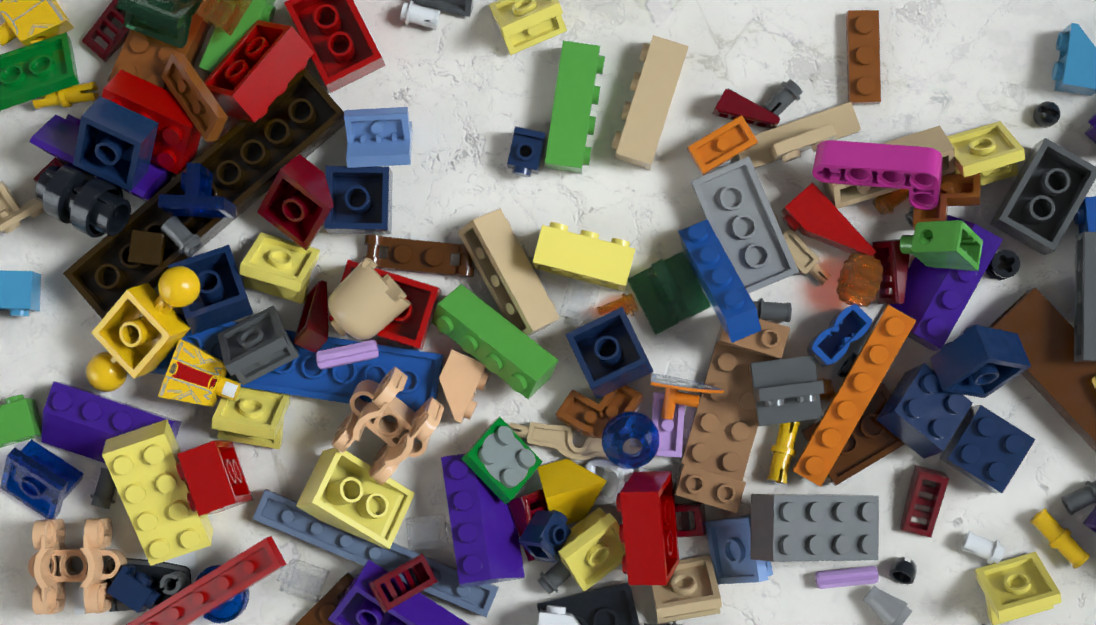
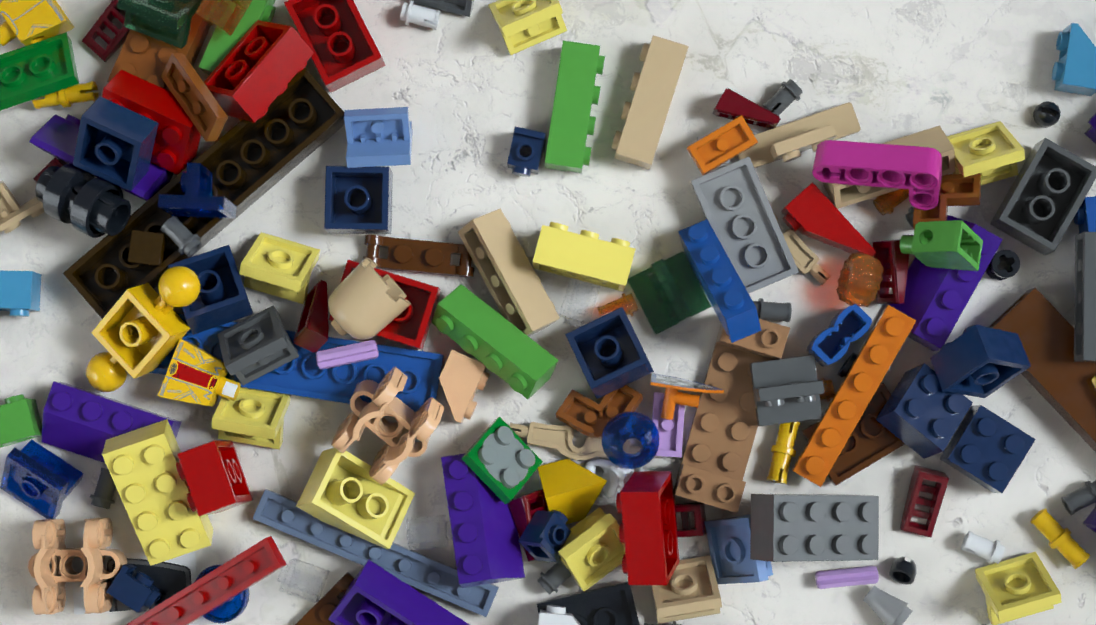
dark grey pin [160,571,190,596] -> none
dark red slope [257,154,334,250] -> none
dark red slope [369,553,438,613] -> none
dark orange plate [846,10,881,105] -> none

